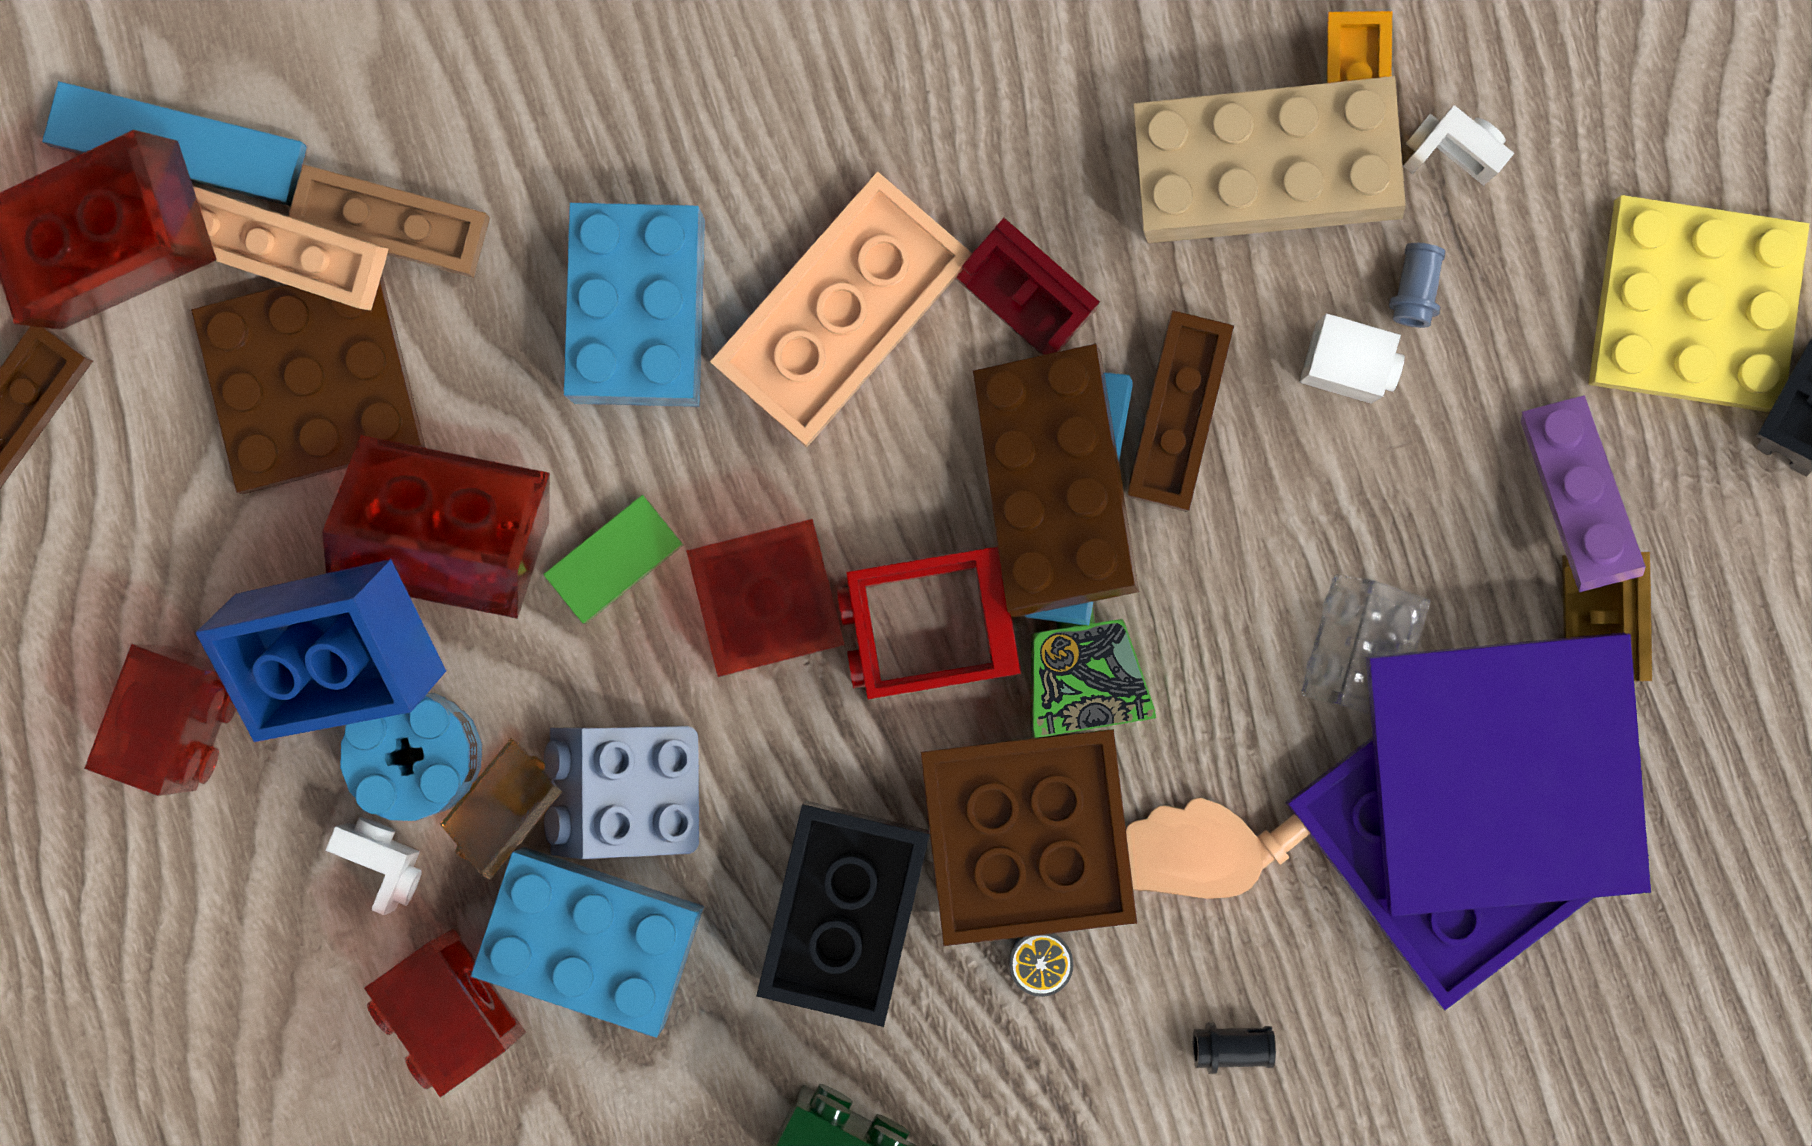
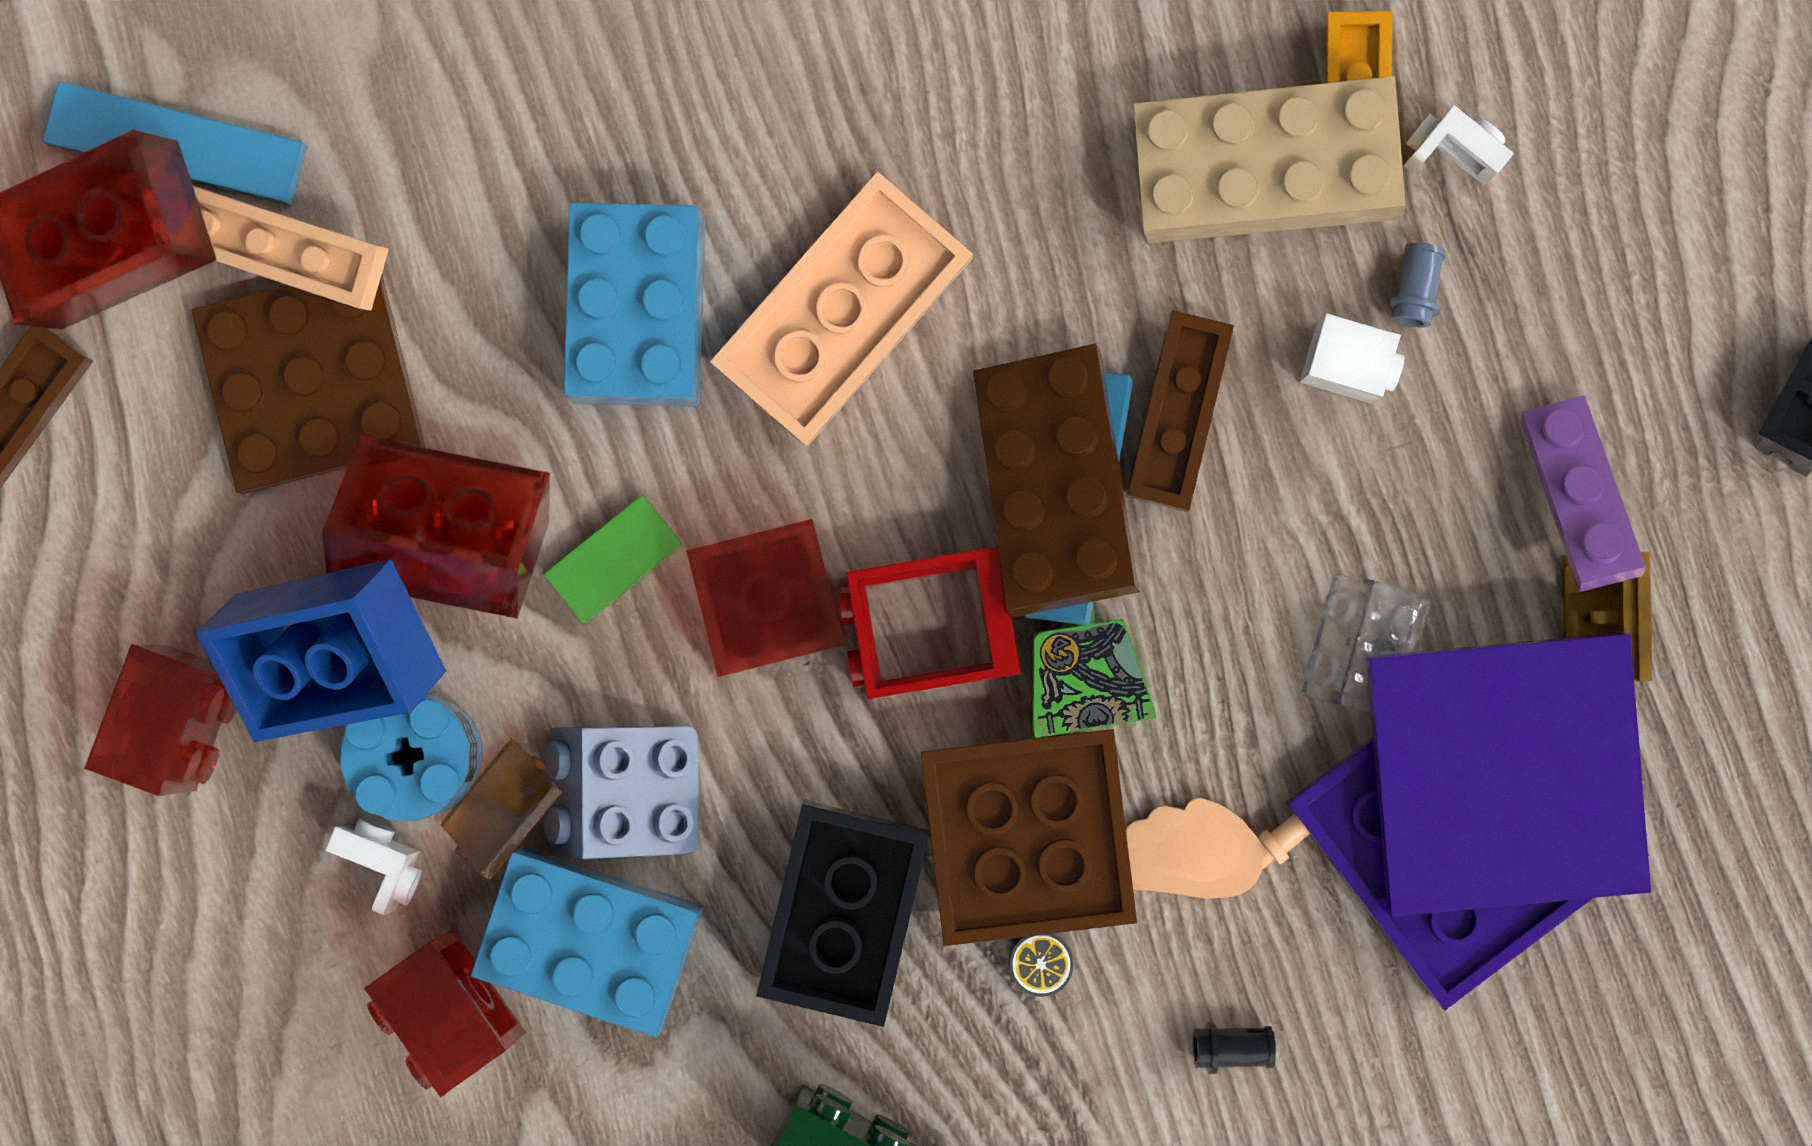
medium nougat plate [288,164,490,278] -> none
dark red hinge [956,217,1100,355] -> none
light yellow plate [1588,195,1810,412] -> none

